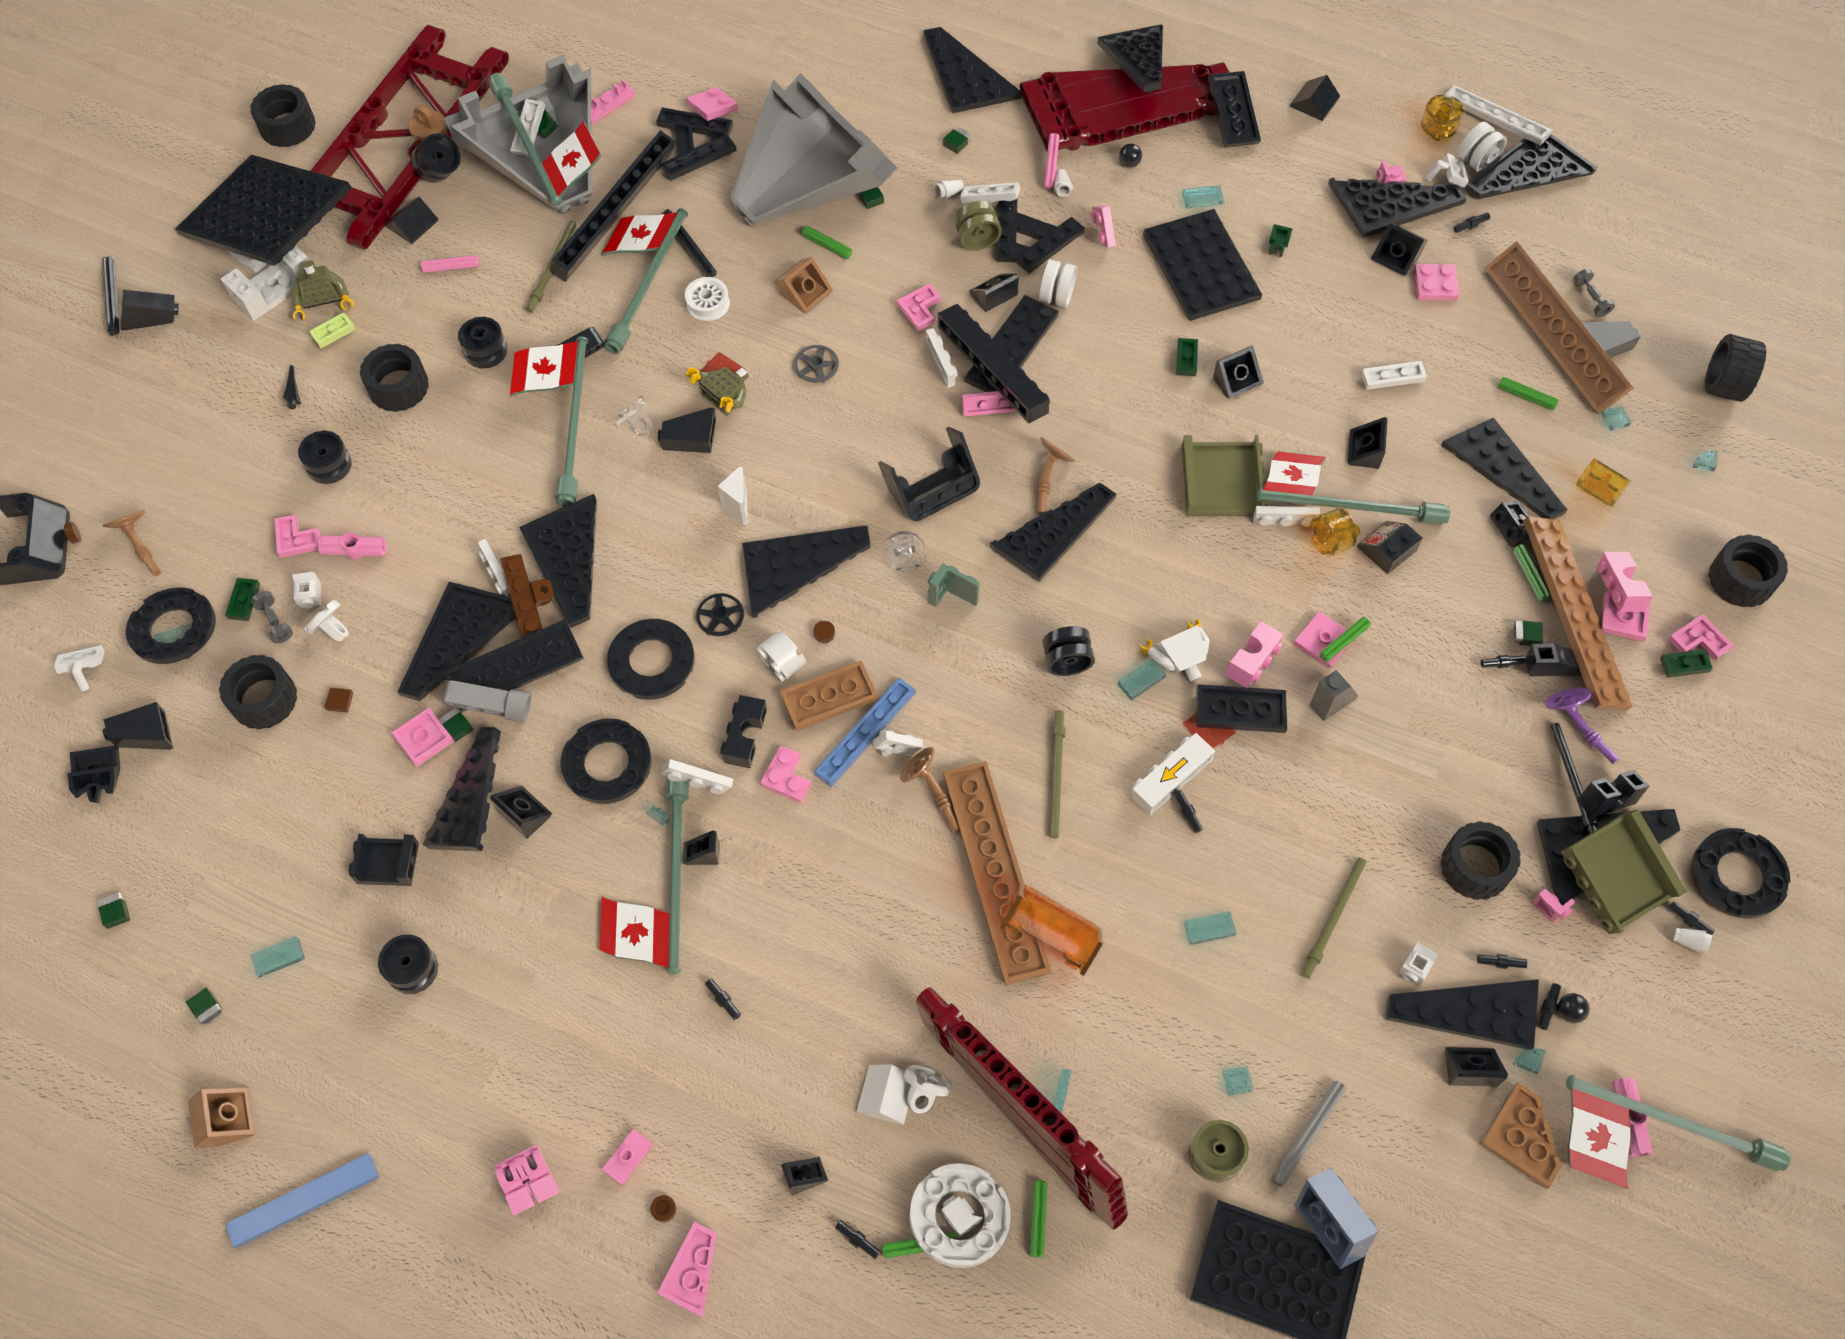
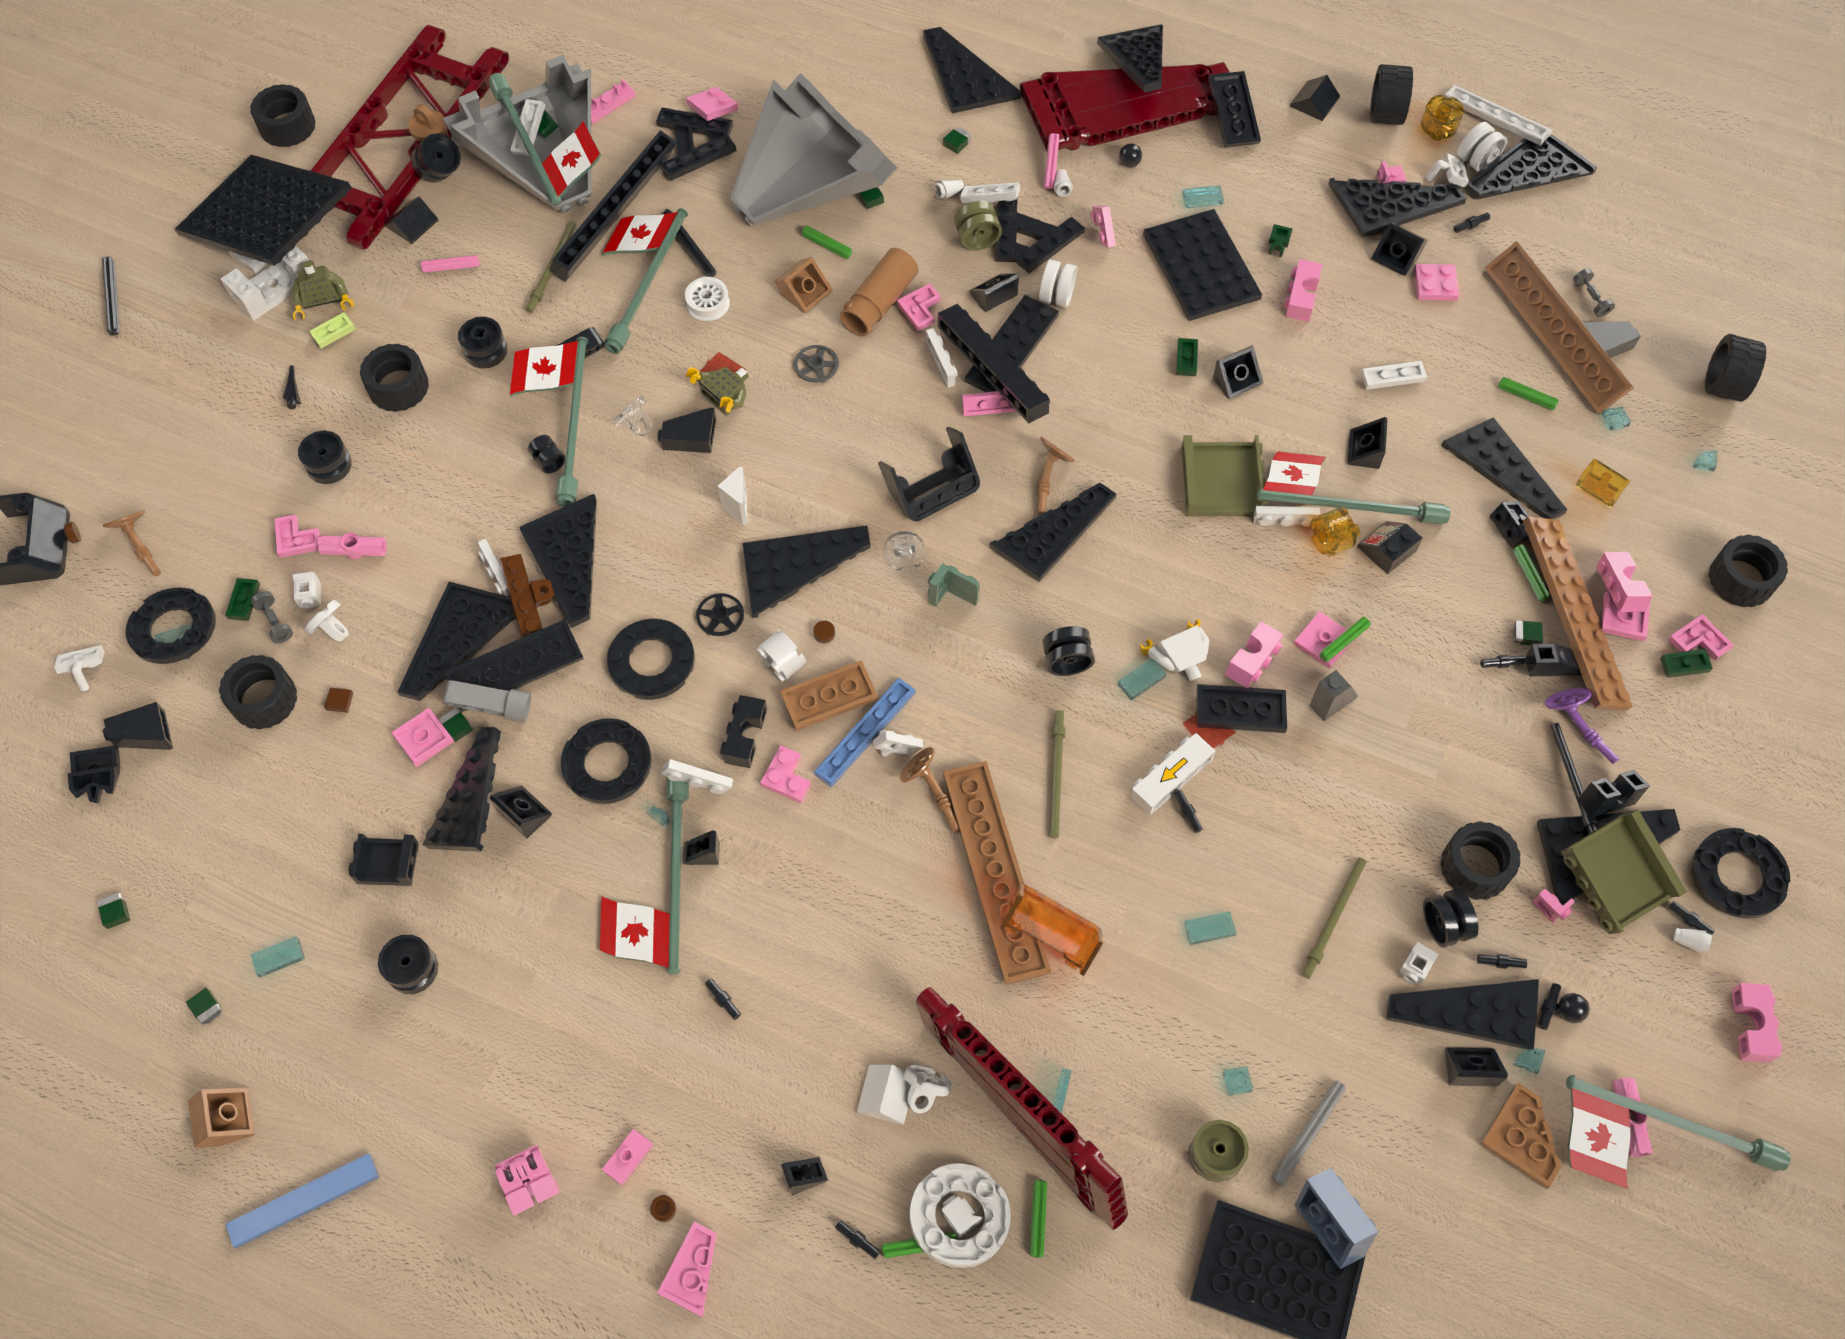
black slope [121,290,179,331] -> none
none -> black wheel [528,435,566,474]
none -> medium nougat piece [840,248,919,336]
none -> bright pink arch [1284,259,1323,322]
none -> black tyre [1370,64,1413,125]
none -> black wheel [1423,888,1479,948]
none -> bright pink arch [1732,983,1782,1062]

